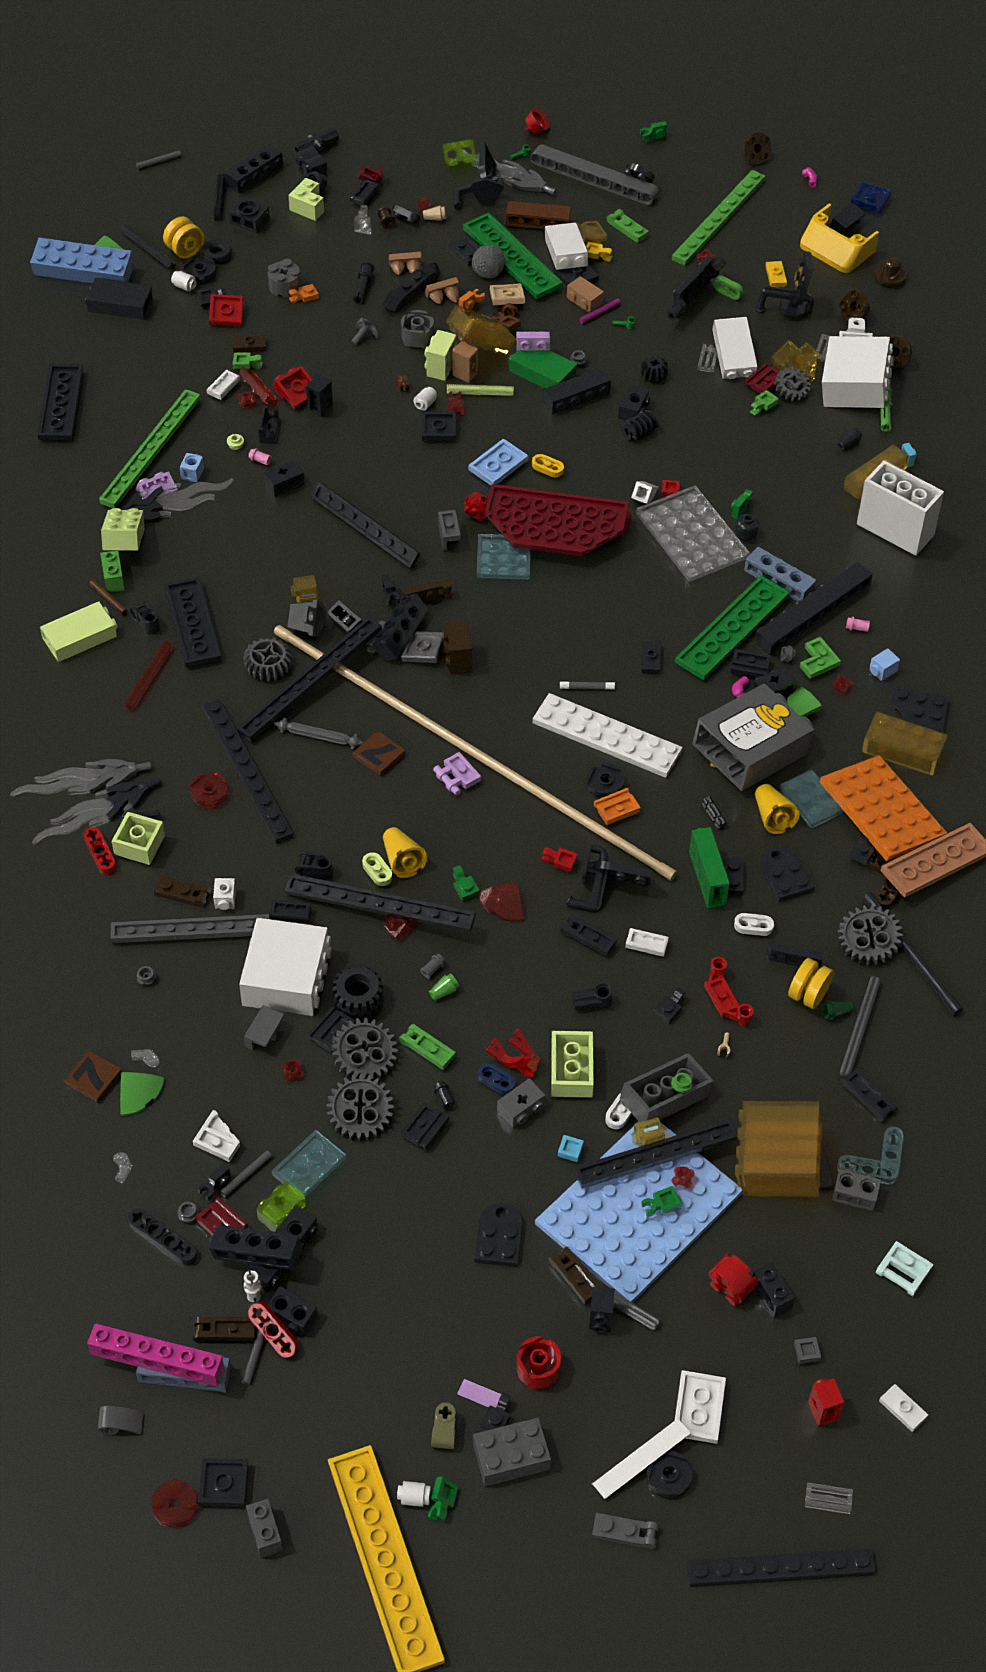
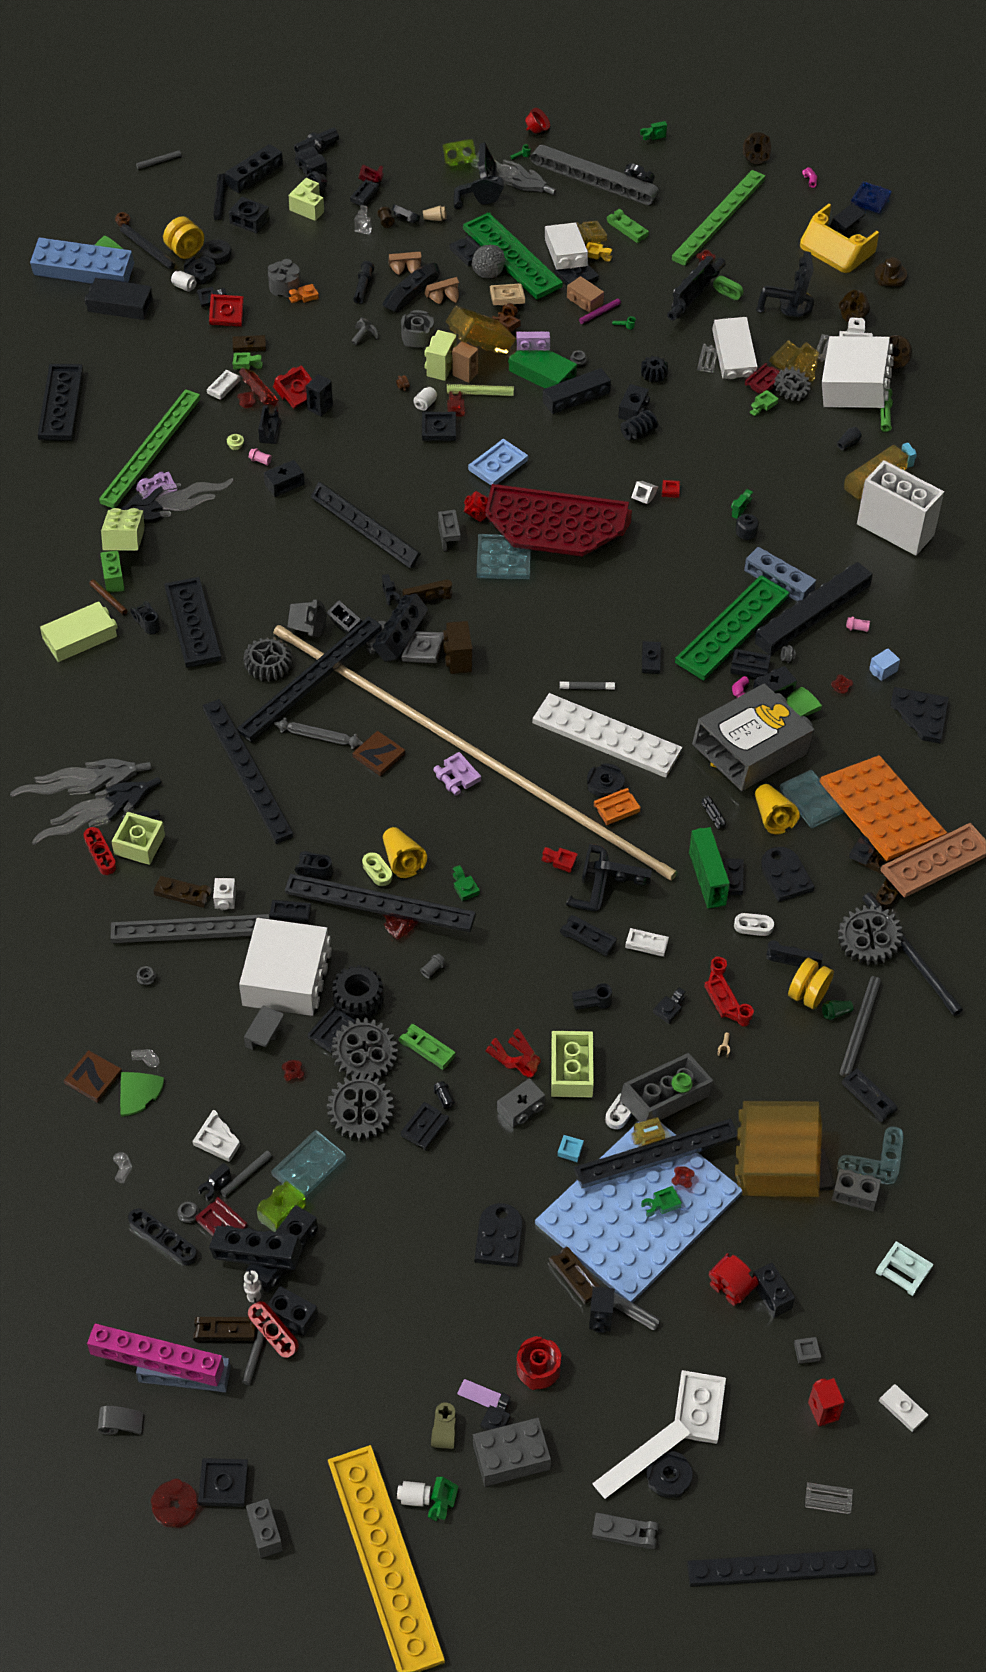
clear red axle [124,640,173,711] -> none
light blue brick [180,453,204,482] -> none
clear red plate [190,772,228,809] -> none
clear yellow brick [290,575,318,603] -> none
clear red plate [417,196,431,212] -> none
bright green cone [428,974,459,1001] -> none
orange plate [459,289,485,314] -> none
clear red brick [478,881,524,922] -> none
dark blue plate [478,1063,515,1095] -> none
reddish brown brick [506,201,571,229] -> none
yellow plate [532,454,564,477] -> none
clear plate [636,485,750,582] -> none
yellow plate [765,261,787,287] -> none
bright green plate [800,637,841,679] -> none
clear yellow brick [862,711,948,775] -> none
none -> reddish brown plate [115,212,131,227]

